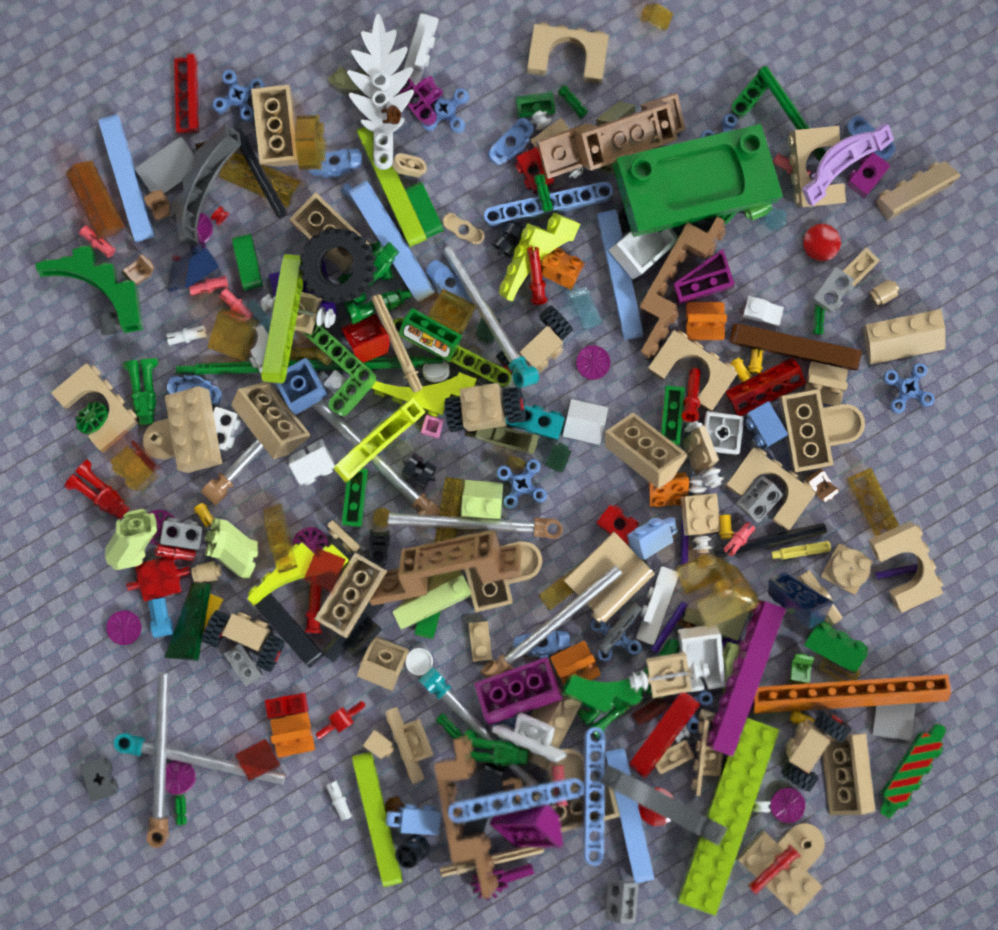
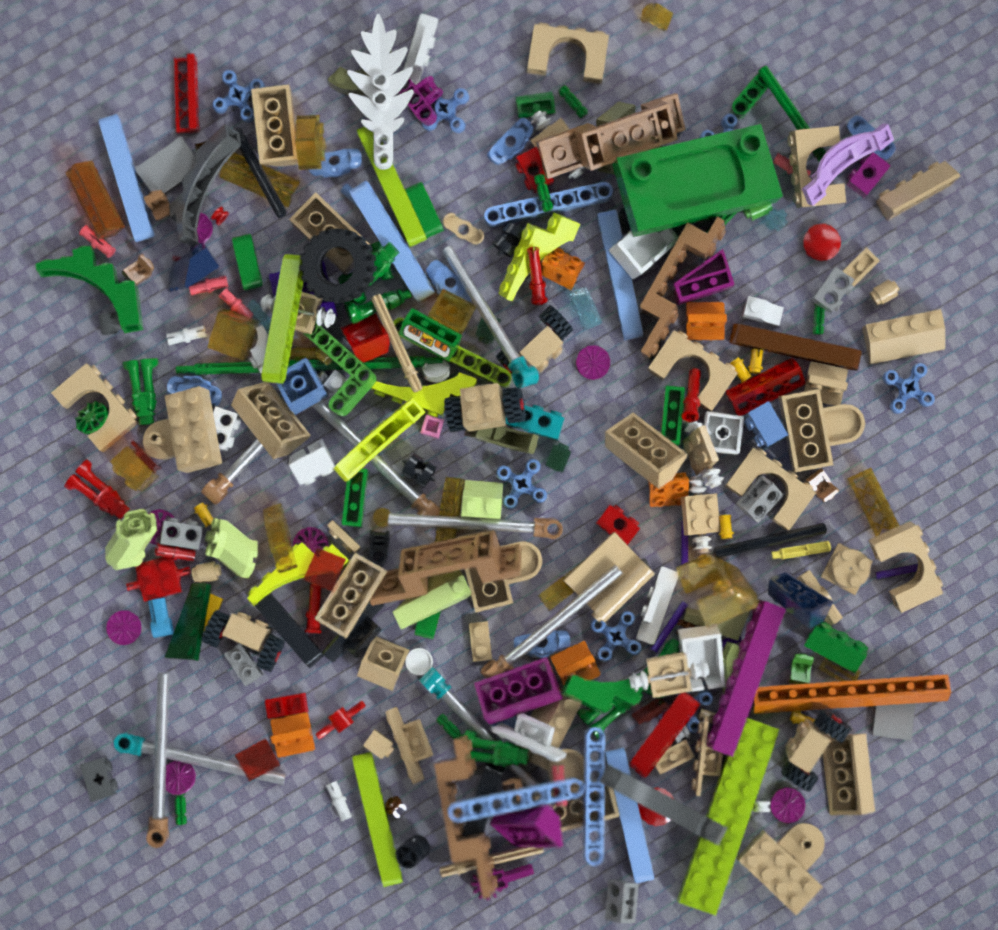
reddish brown plate [381,105,401,125] -> none
light blue brick [386,804,441,835] -> none
tan plate [392,153,427,177] -> none
clear yellow tile [506,456,526,470] -> none
white slope [563,399,608,445] -> none
dark grey pin [597,602,642,654] -> none
light blue brick [627,517,678,560] -> none
coral pin [724,522,755,556] -> none
red pin [748,843,802,895] -> none
green hinge [879,724,946,819] -> none

